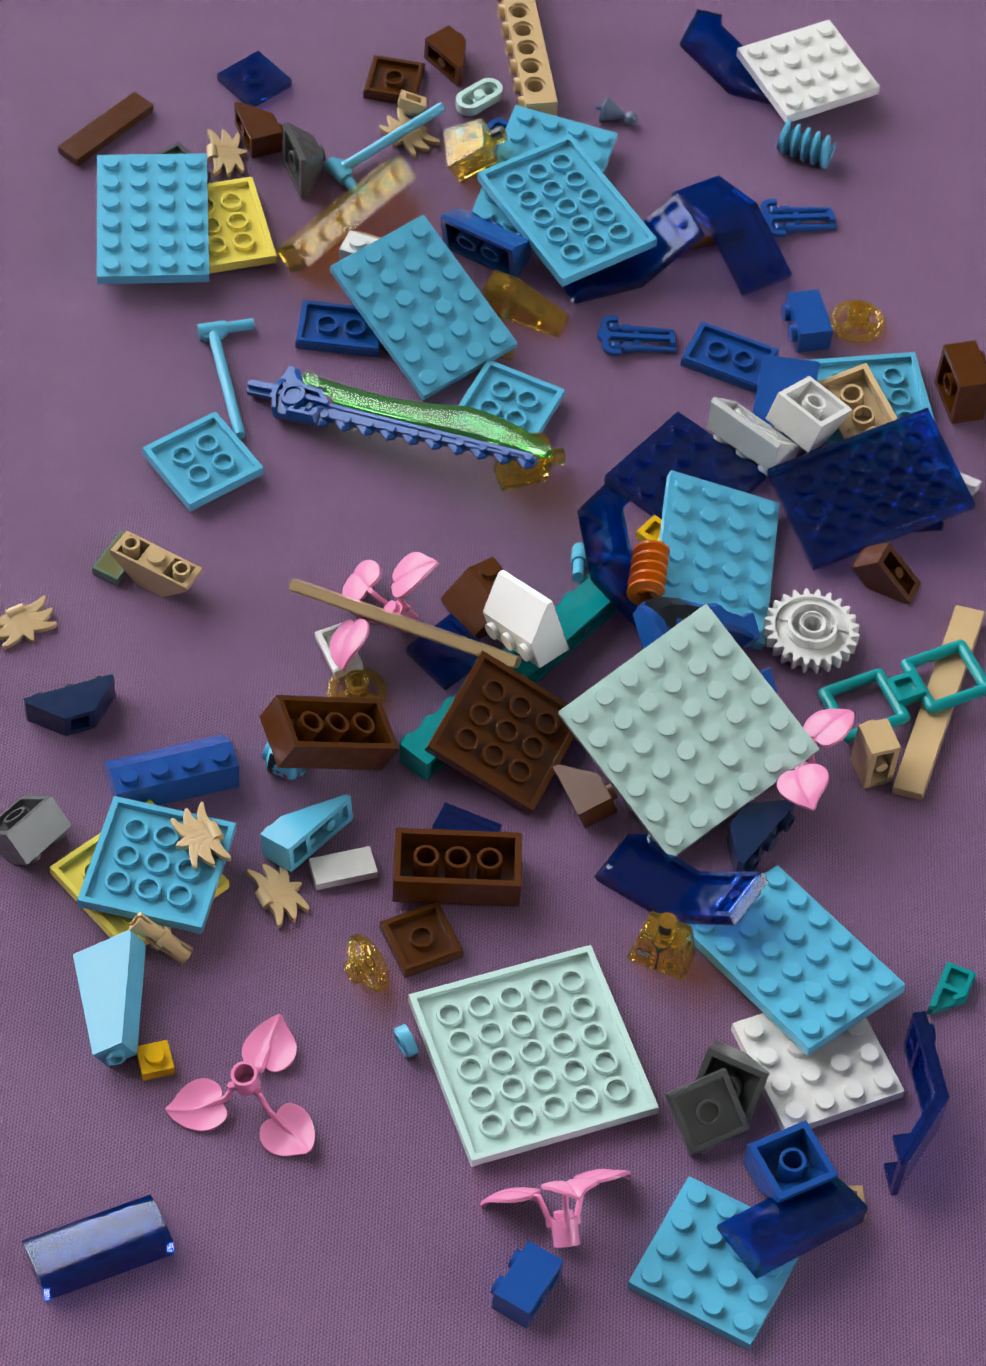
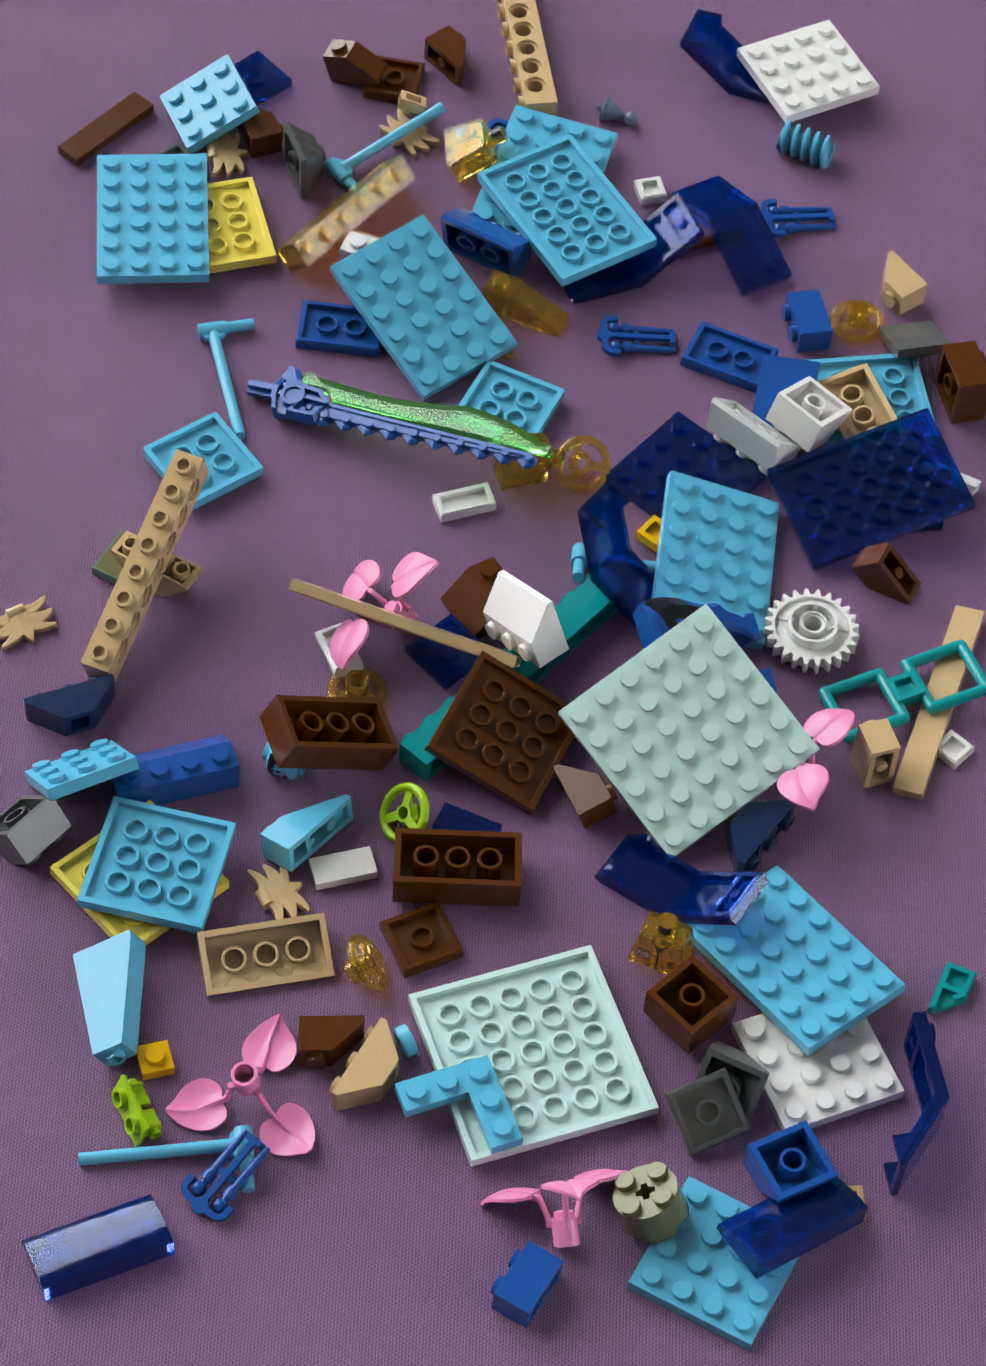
tan pin [129,912,193,965] -> none
tan piece [171,802,231,870] -> none
light aqua plate [456,78,503,116] -> none
orange piece [627,540,670,606] -> none
none -> medium azure plate [24,739,140,801]
none -> medium azure bar [78,1125,255,1193]
none -> tan brick [80,449,209,682]
none -> lime hinge [111,1074,163,1147]
none -> medium azure plate [160,54,260,154]
none -> blue piece [181,1128,271,1222]
none -> tan slope [196,912,335,996]
none -> reddish brown slope [299,1015,365,1069]
none -> reddish brown slope [322,39,388,84]
none -> tan slope [329,1017,399,1111]
none -> lime piece [379,782,430,843]
none -> medium azure plate [394,1055,523,1154]
none -> white tile [432,482,497,523]
none -> clear yellow piece [555,435,611,493]
none -> olive brick [613,1161,689,1243]
none -> white tile [633,176,667,206]
none -> reddish brown brick [643,955,738,1054]
none -> dark grey tile [879,320,951,359]
none -> tan slope [881,250,928,316]
none -> white tile [937,729,975,769]

